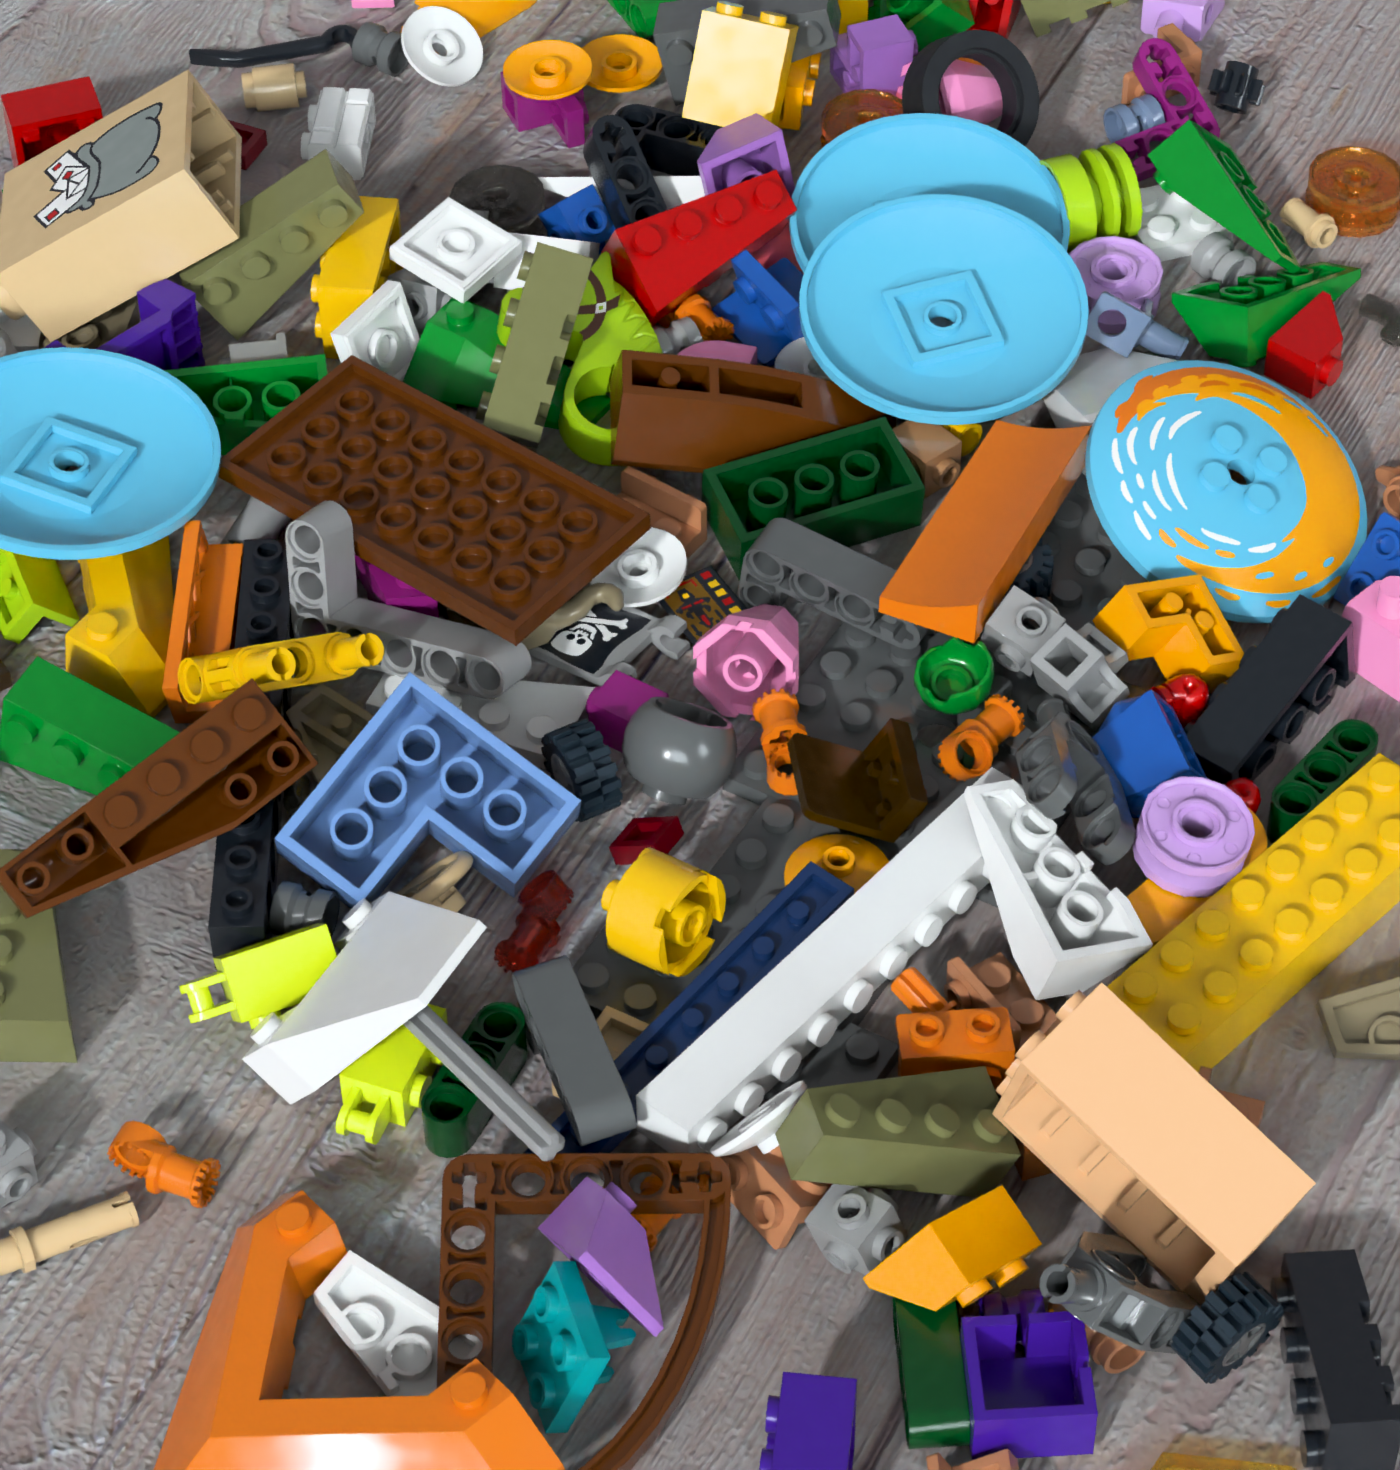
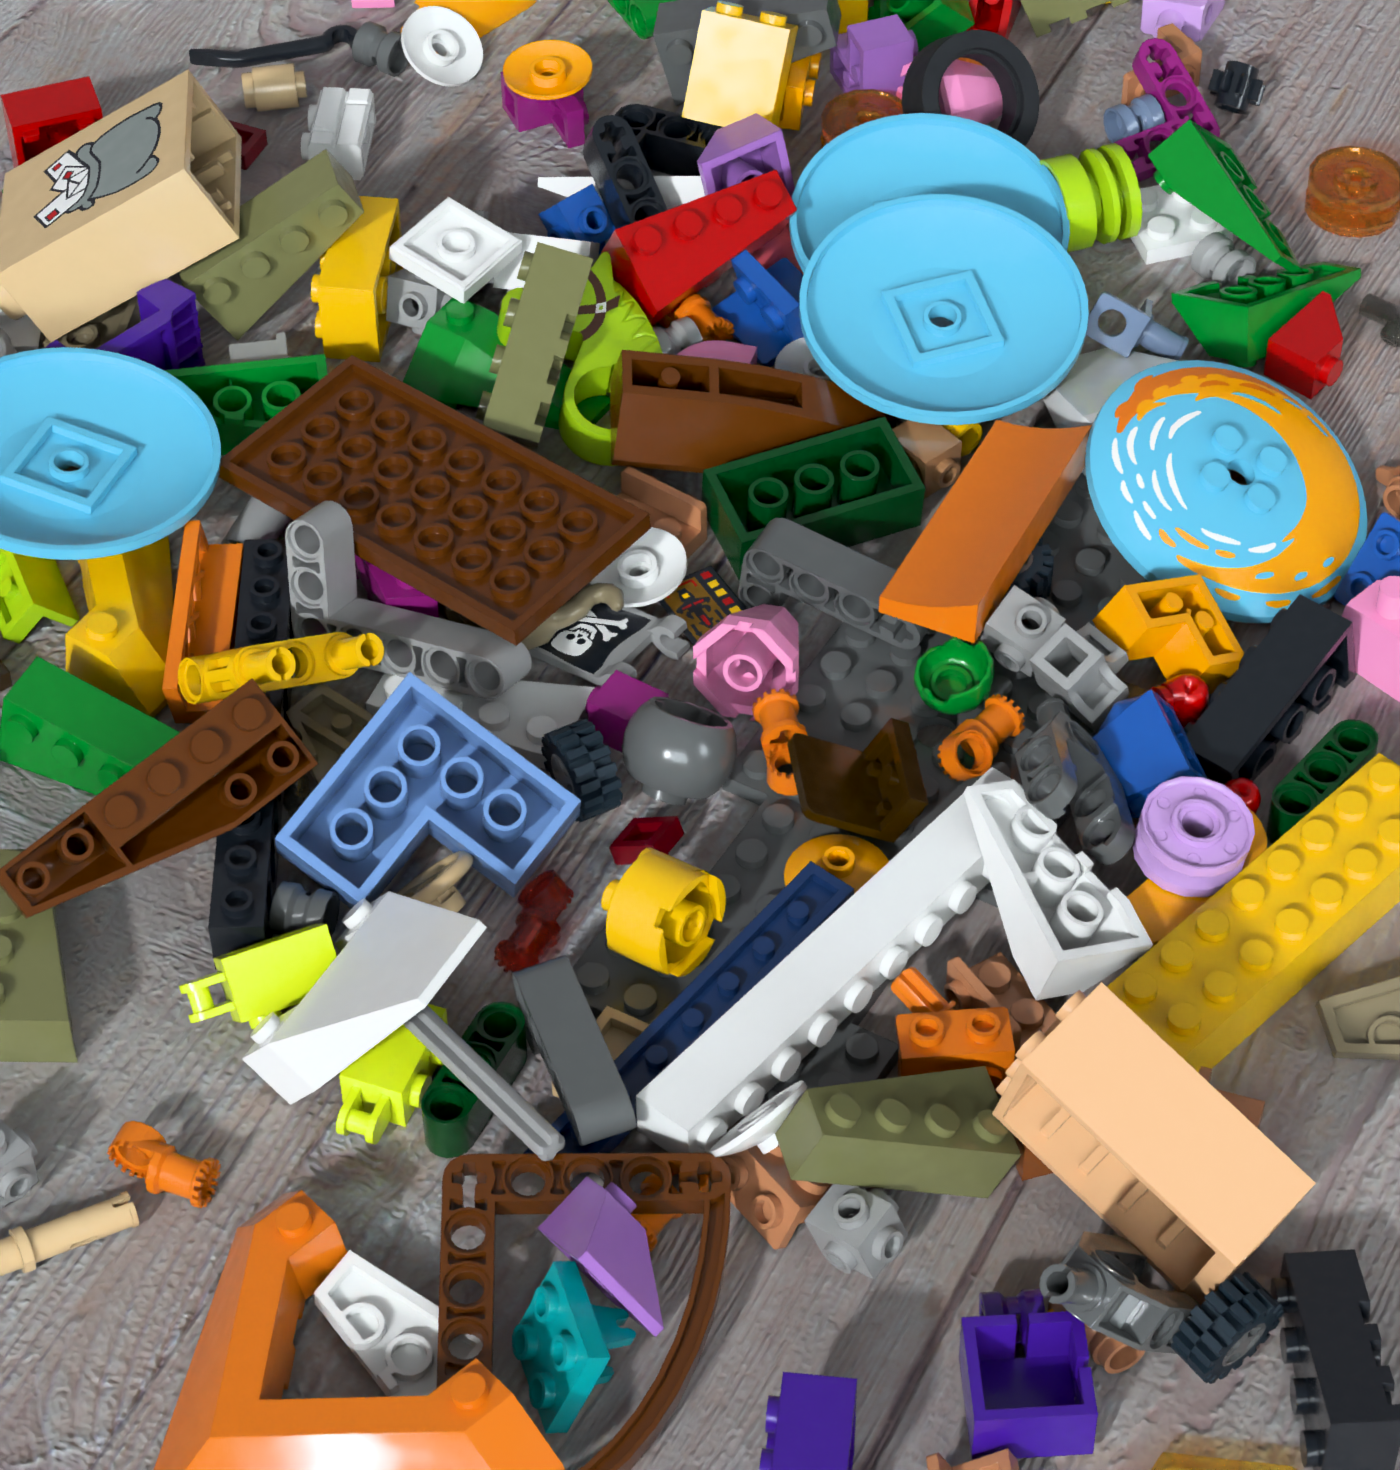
white plate [330,280,420,382] -> none
clear smoke wheel [449,165,547,236] -> none
light orange dish [582,34,663,93] -> none
light orange slope [863,1185,1042,1312] -> none
dark green beam [893,1297,970,1449] -> none
lavender wheel [1069,236,1163,334] -> none
tan pin [1280,197,1338,249] -> none

